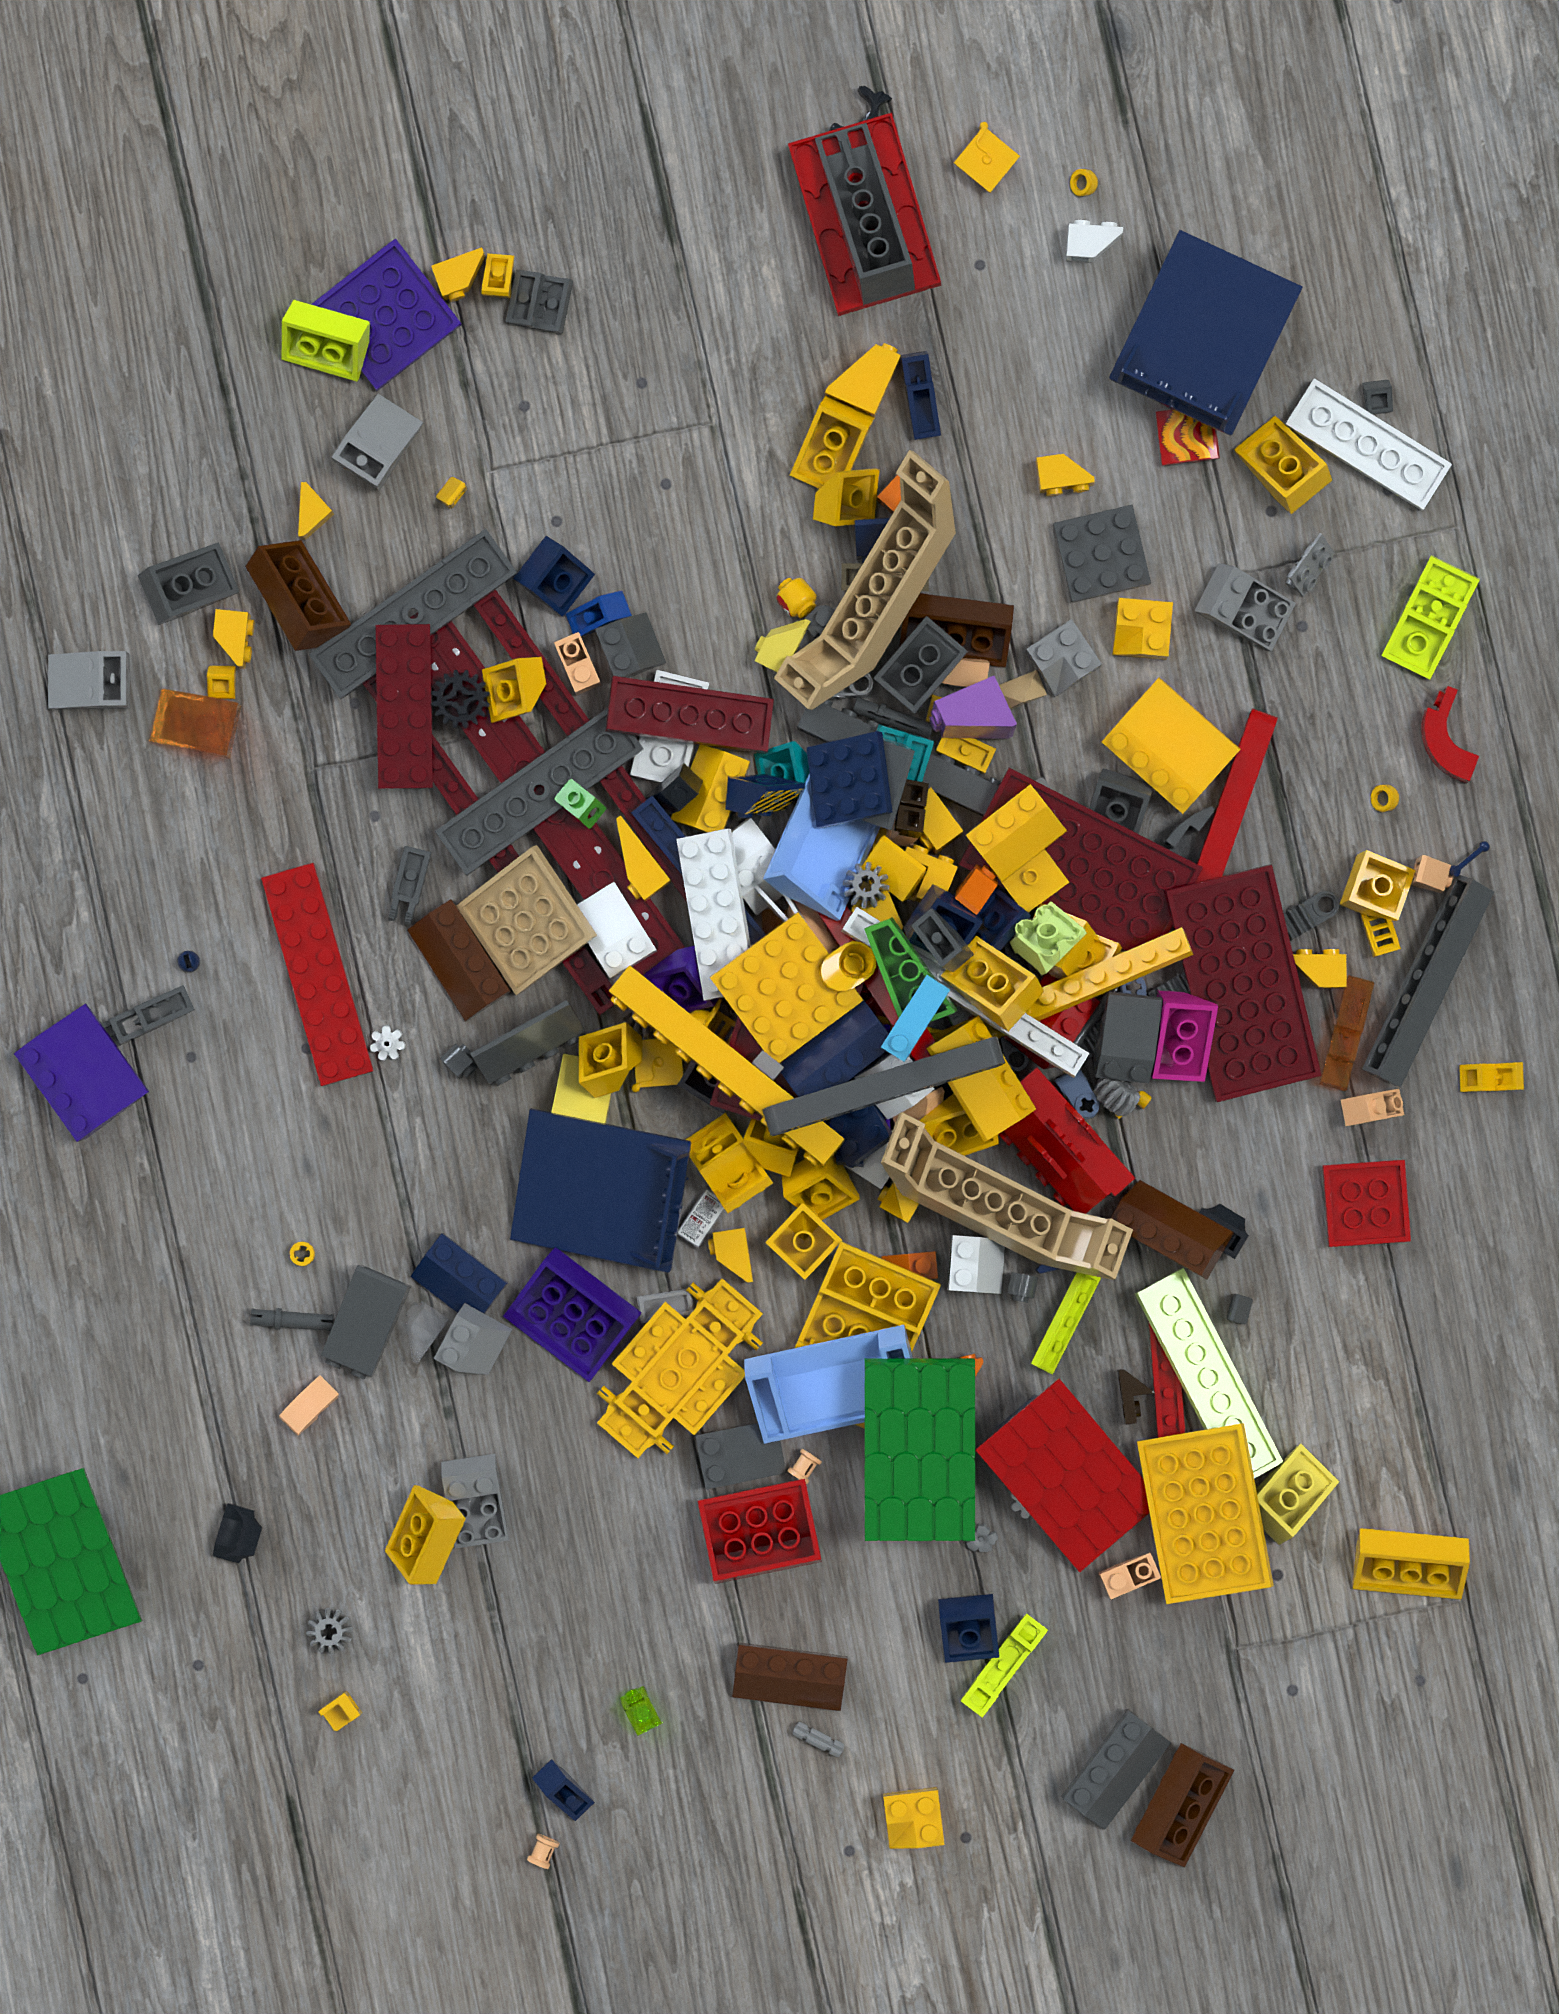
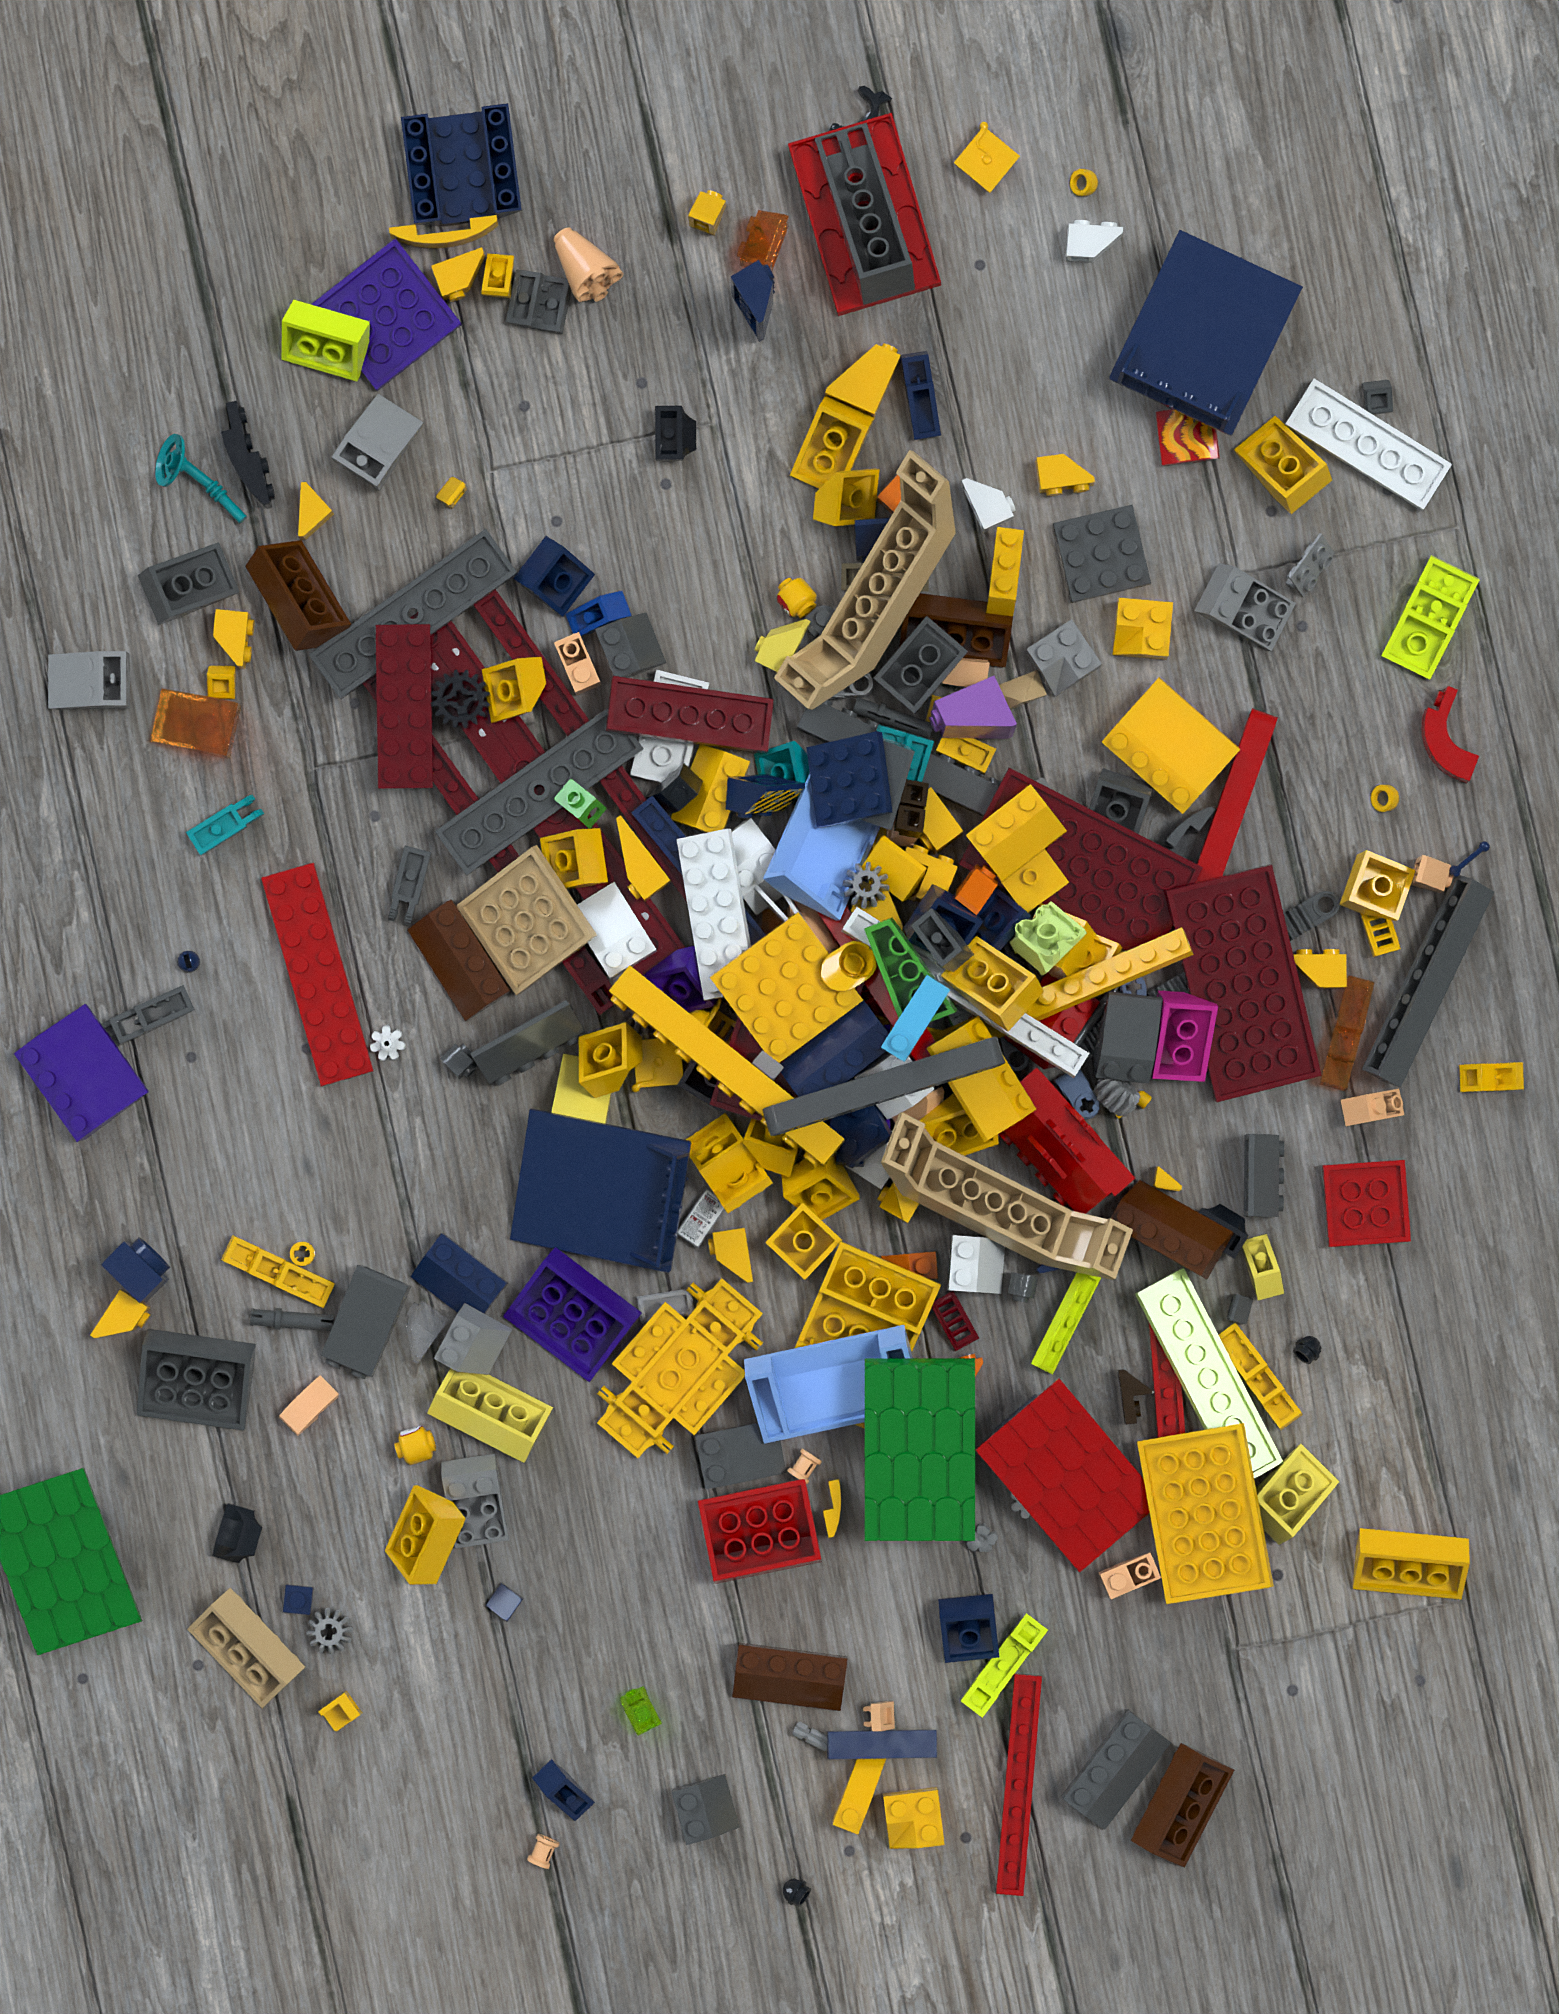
none -> yellow slope [90,1289,150,1338]
none -> dark blue piece [101,1237,170,1303]
none -> dark grey slope [137,1329,256,1430]
none -> teal dish [155,434,247,524]
none -> teal hinge [186,795,264,856]
none -> tan slope [187,1588,305,1708]
none -> black slope [221,401,275,509]
none -> yellow slope [221,1235,335,1308]
none -> dark blue plate [283,1584,314,1615]
none -> yellow slope [389,215,499,248]
none -> yellow head [394,1426,437,1465]
none -> dark blue slope [401,103,522,226]
none -> light yellow slope [427,1368,553,1463]
none -> slope [486,1583,524,1622]
none -> yellow slope [540,828,608,889]
none -> light nougat cone [553,227,623,302]
none -> black slope [655,406,696,461]
none -> dark grey slope [672,1774,740,1845]
none -> yellow slope [688,190,726,236]
none -> dark blue slope [730,260,775,342]
none -> clear orange slope [737,210,789,271]
none -> black plate [783,1878,811,1907]
none -> yellow slope [823,1478,841,1538]
none -> dark blue tile [827,1730,937,1759]
none -> yellow slope [832,1758,886,1834]
none -> light nougat tile [863,1701,895,1731]
none -> dark red slope [931,1291,979,1351]
none -> white slope [961,478,1016,533]
none -> yellow brick [986,527,1024,616]
none -> red plate [996,1673,1042,1896]
none -> yellow slope [1153,1166,1182,1192]
none -> yellow slope [1219,1322,1303,1430]
none -> light yellow slope [1242,1234,1284,1300]
none -> dark grey slope [1244,1134,1284,1217]
none -> black plate [1293,1336,1322,1364]

